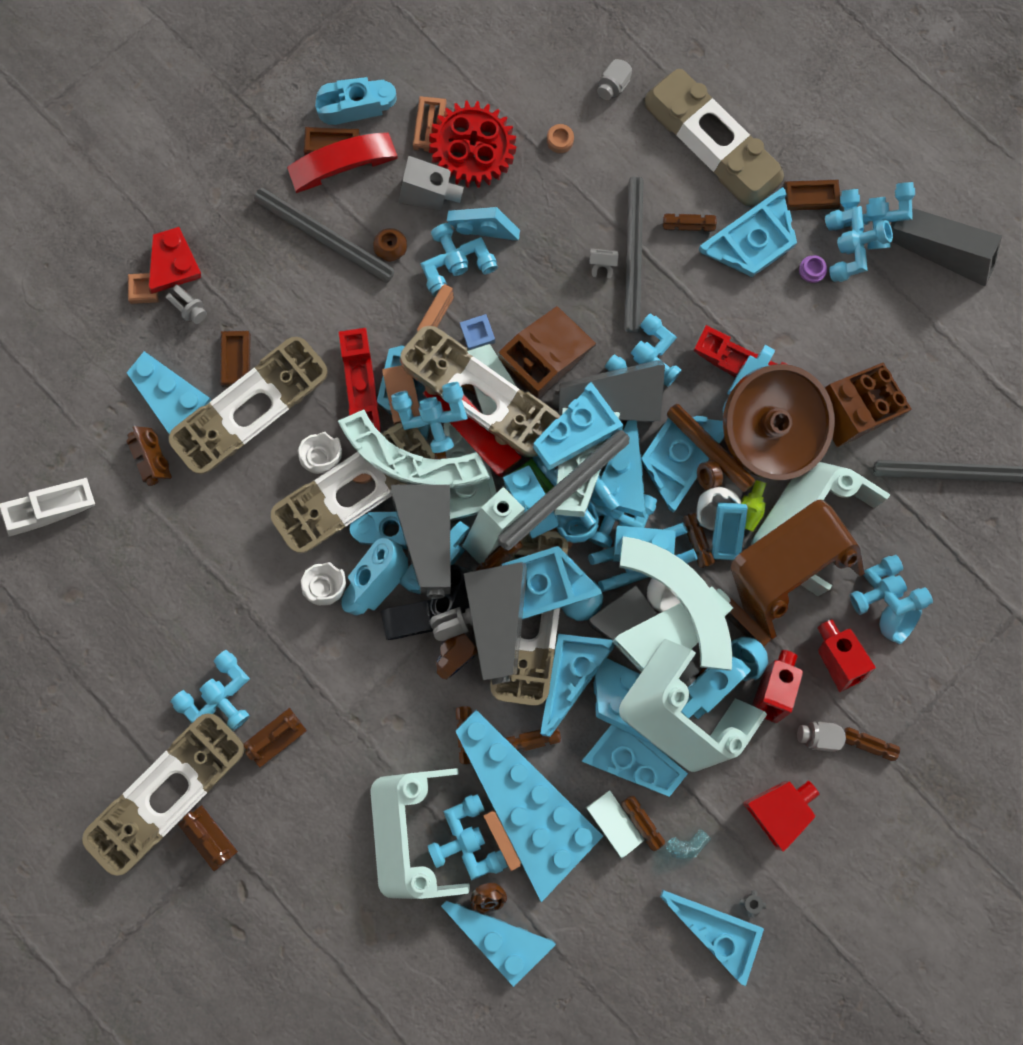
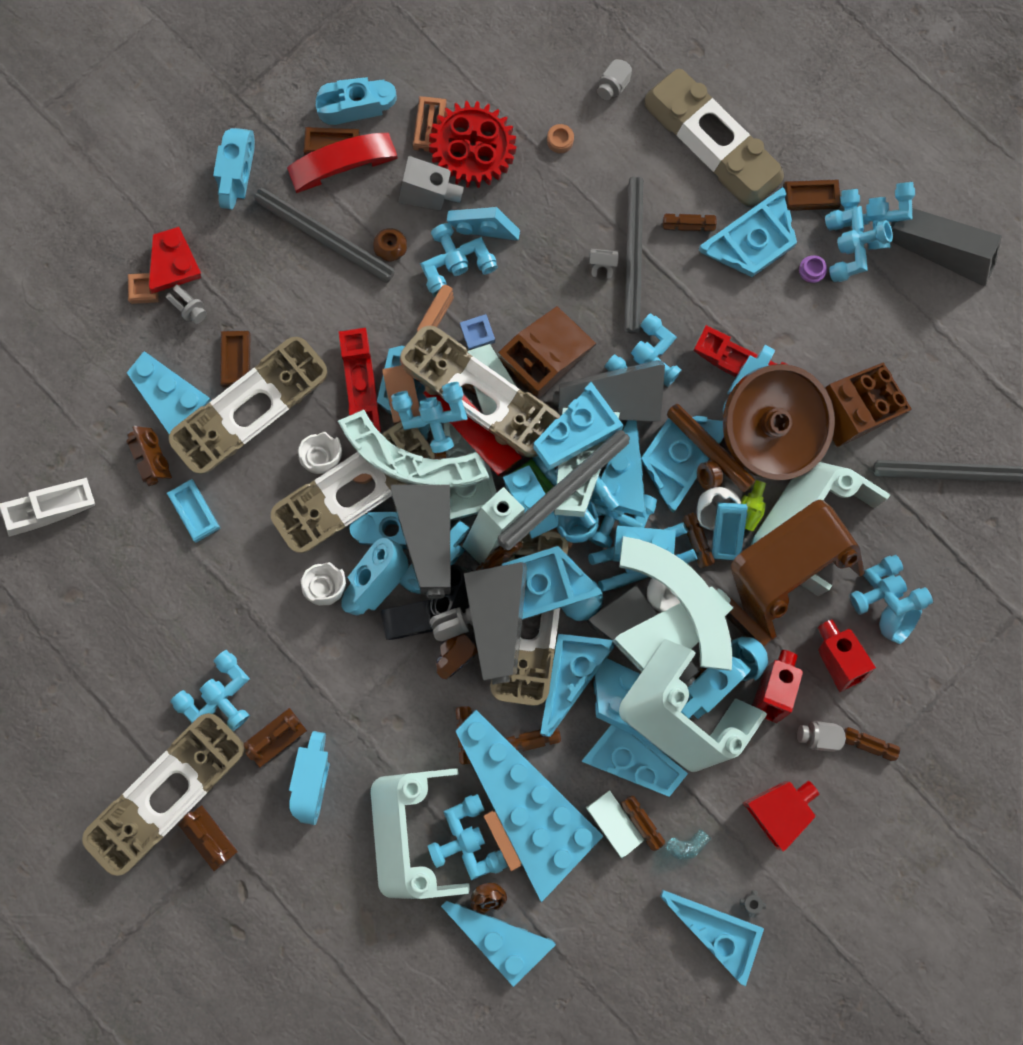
none -> medium azure tile [167,479,221,543]
none -> medium azure piece [213,128,255,210]
none -> medium azure piece [289,731,330,825]

